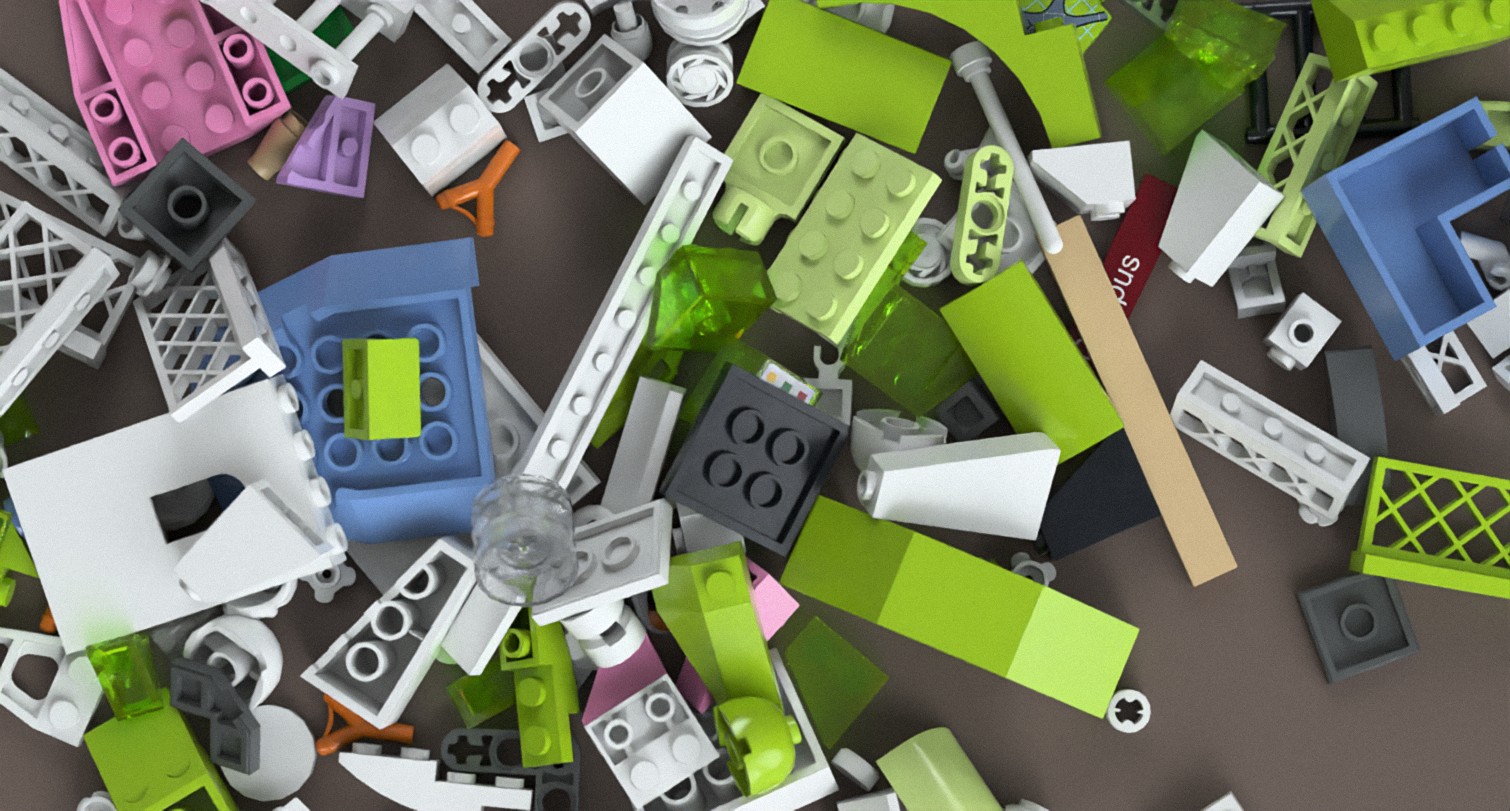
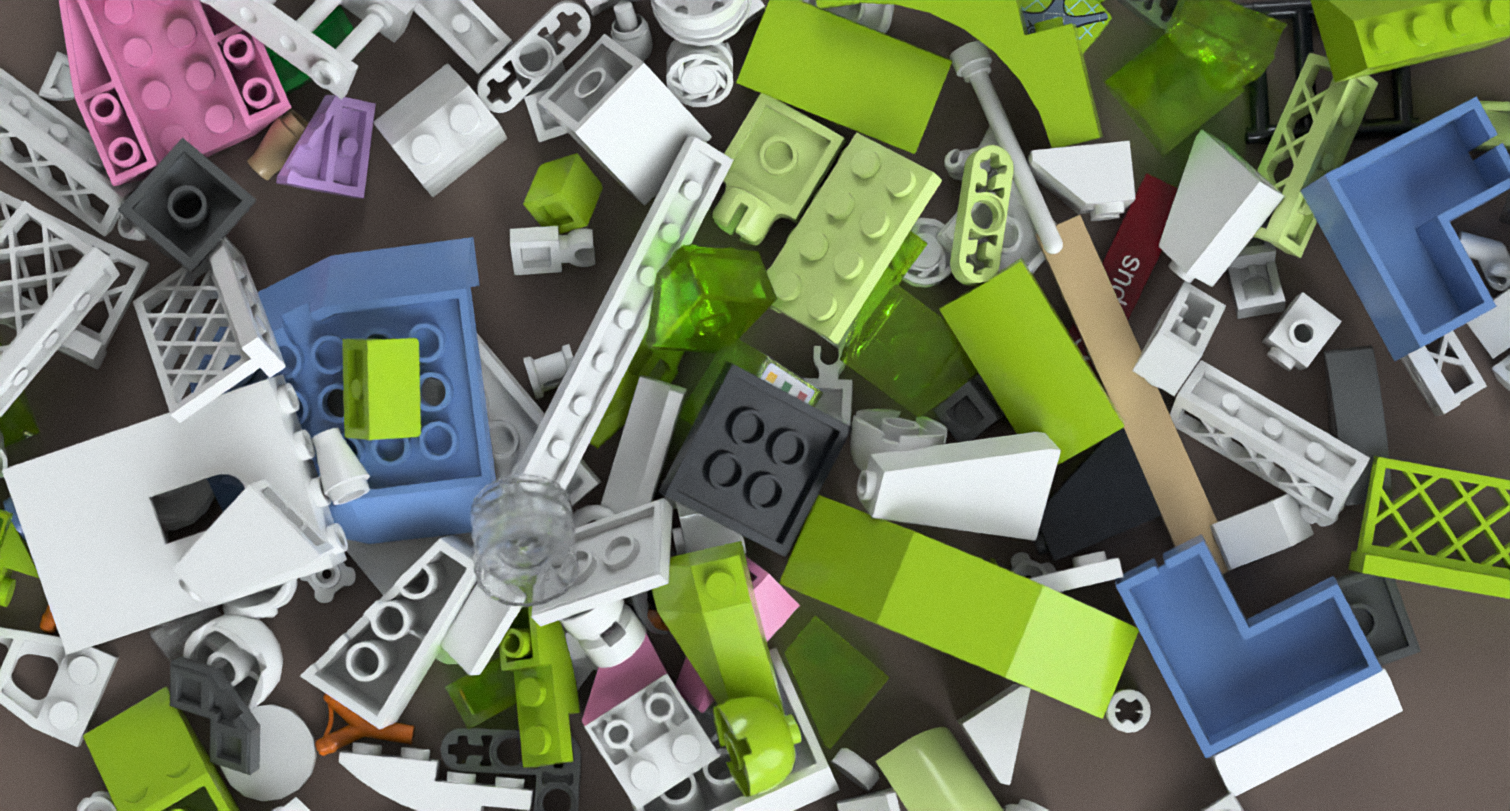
clear neon green slope [86,633,165,721] -> none
white plate [128,250,172,297] -> none
orange piece [435,140,521,237] -> none
none -> white tile [38,51,75,101]
none -> white cone [311,428,370,505]
none -> white plate [510,226,595,275]
none -> lime panel [523,153,603,234]
none -> white bush [523,344,574,399]
none -> white slope [957,684,1030,785]
none -> white wing [1030,551,1123,592]
none -> medium blue piece [1115,534,1383,758]
none -> white brick [1133,281,1226,396]
none -> white slope [1210,493,1314,570]
none -> white slope [1210,668,1403,797]

